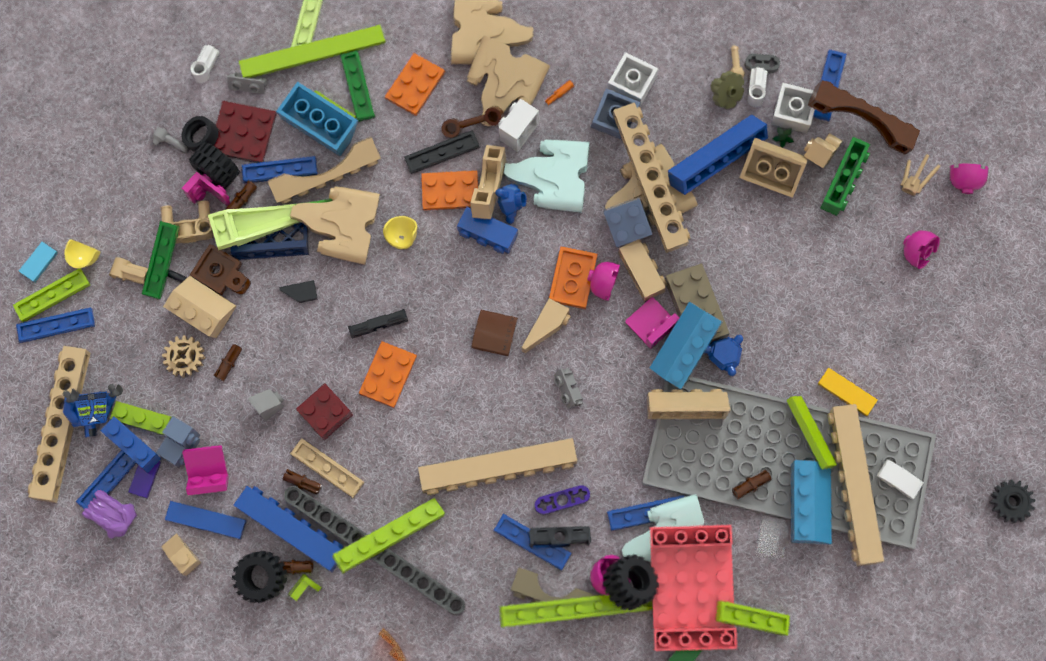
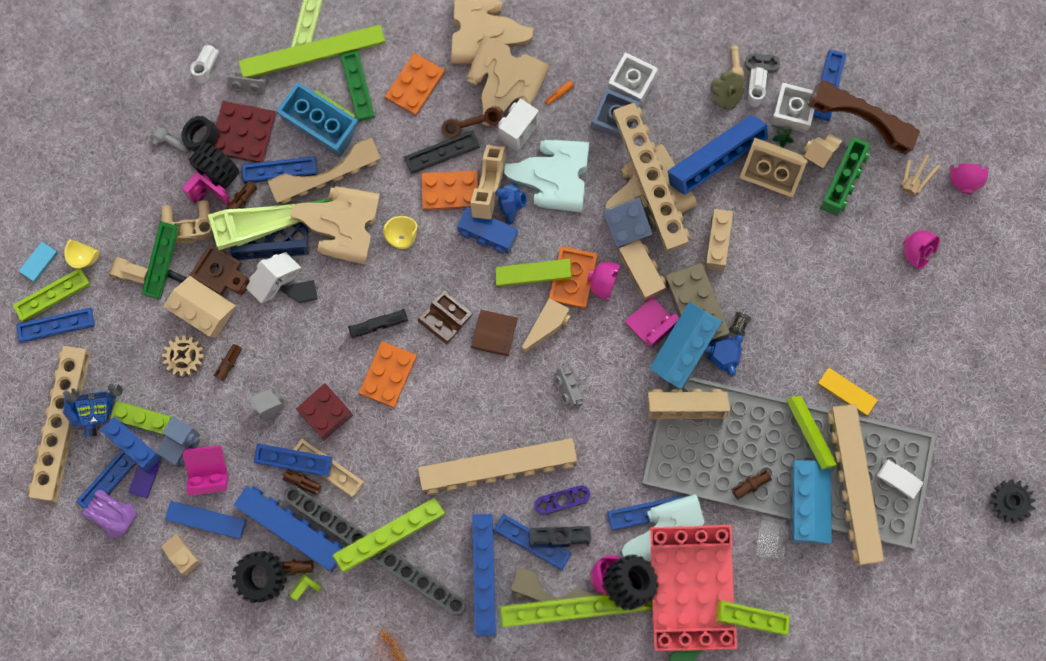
none -> white brick [246,252,301,304]
none -> blue tile [254,443,333,477]
none -> reddish brown slope [418,290,473,345]
none -> blue brick [472,514,496,637]
none -> lime tile [496,259,572,287]
none -> tan brick [705,209,733,271]
none -> clear smoke bush [728,312,751,337]

